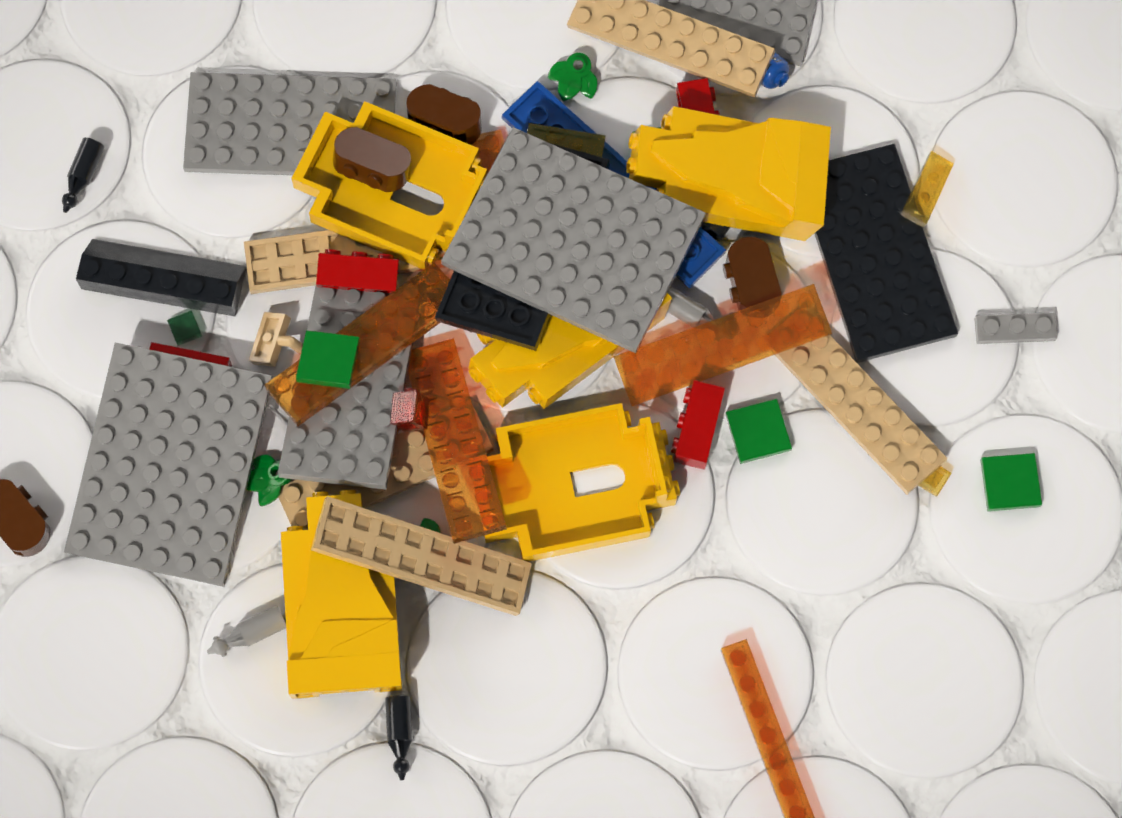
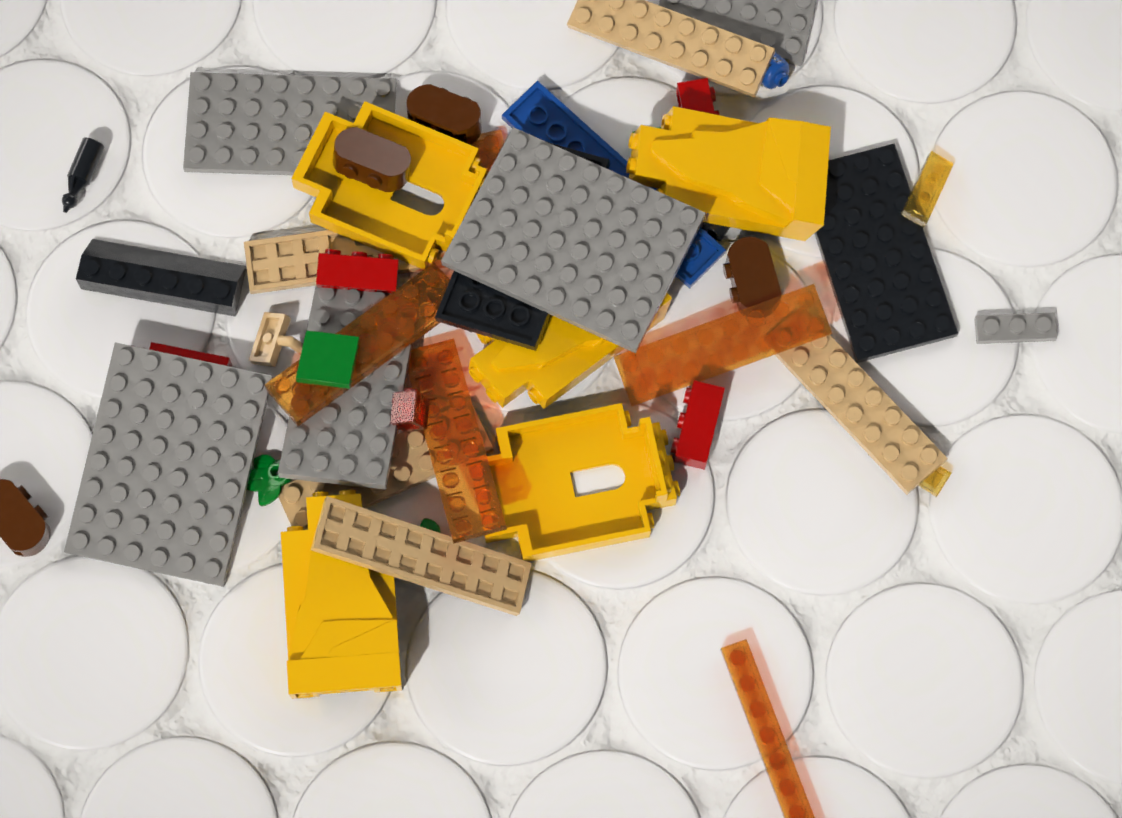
clear green tile [167,310,202,346] -> none
light grey wheel [207,606,286,657] -> none
black wheel [385,695,412,781] -> none
clear yellow tile [527,123,606,157] -> none
green plate [548,53,598,101] -> none
light grey wheel [667,287,734,342] -> none
green tile [725,399,792,464] -> none
green tile [980,453,1042,512] -> none

